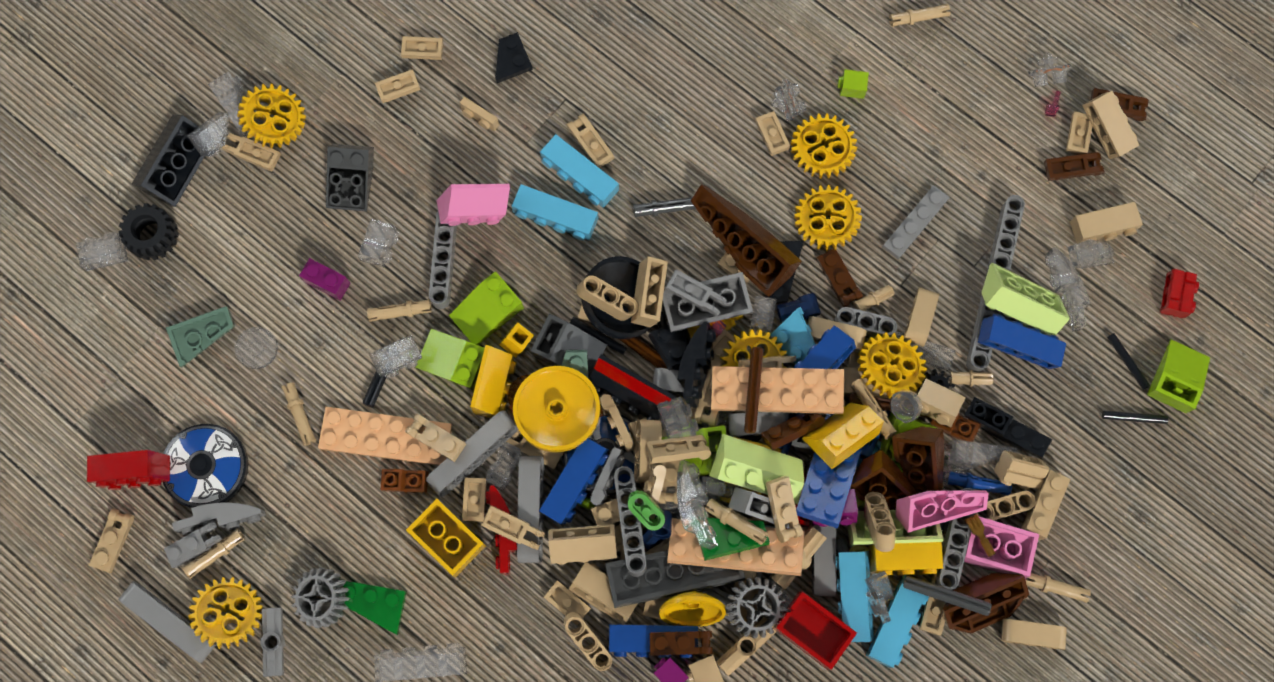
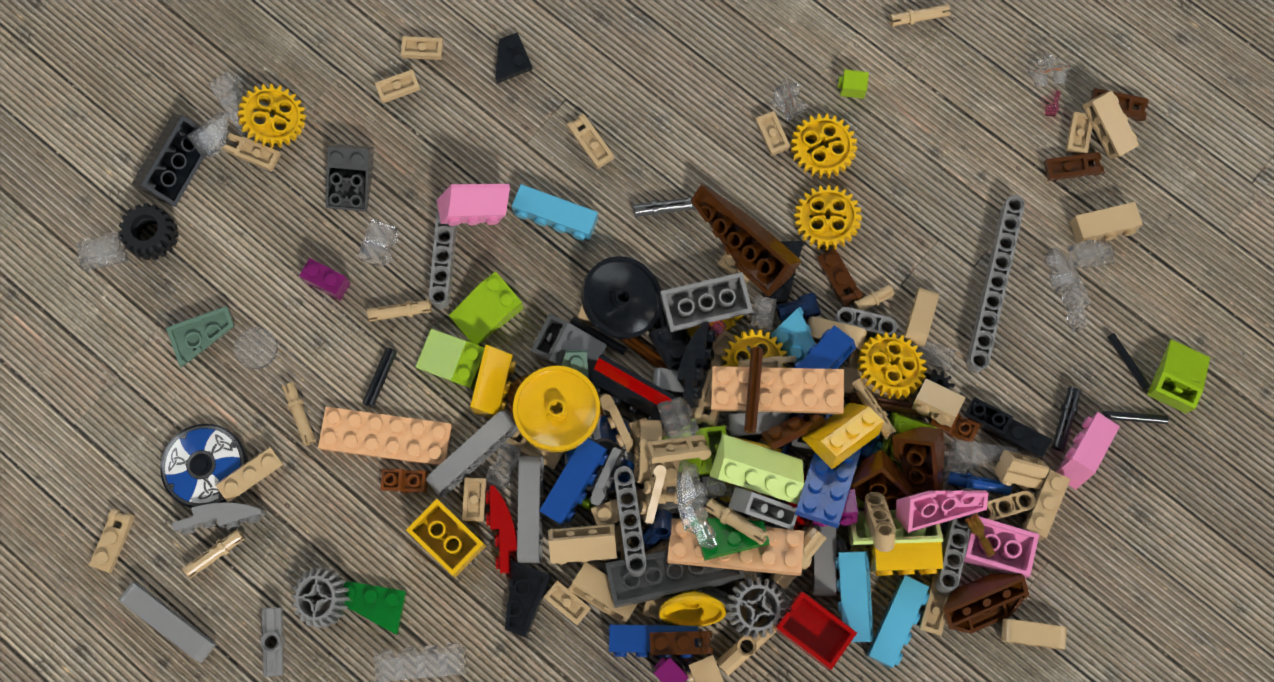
red piece [87,450,170,490] -> none
light grey hinge [164,523,222,568] -> none
yellow gear [188,577,263,649] -> none
clear brick [369,335,422,379] -> none
tan plate [405,414,466,462] -> none
tan plate [460,97,499,131] -> none
tan hinge [481,505,545,550] -> none
yellow brick [499,322,534,358] -> none
medium azure brick [540,134,619,208] -> none
tan beam [564,612,612,671] -> none
tan beam [576,276,638,321] -> none
bright green plate [628,490,665,530] -> none
tan brick [631,256,668,328] -> none
light grey hinge [665,270,727,316] -> none
tan plate [766,476,803,543] -> none
clear bracket [864,571,894,624] -> none
light grey plate [882,185,950,260] -> none
clear hair [891,390,923,423] -> none
dark grey axle [903,576,992,616] -> none
tan axle [950,370,994,387] -> none
blue brick [978,314,1066,369] -> none
yellowish green slope [982,263,1070,336] -> none
tan pin [1025,573,1091,603] -> none
red brick [1160,269,1199,318] -> none
none -> tan plate [215,447,283,503]
none -> black wing [505,560,552,638]
none -> black pin [1051,387,1082,452]
none -> bright pink wedge [1056,412,1120,490]

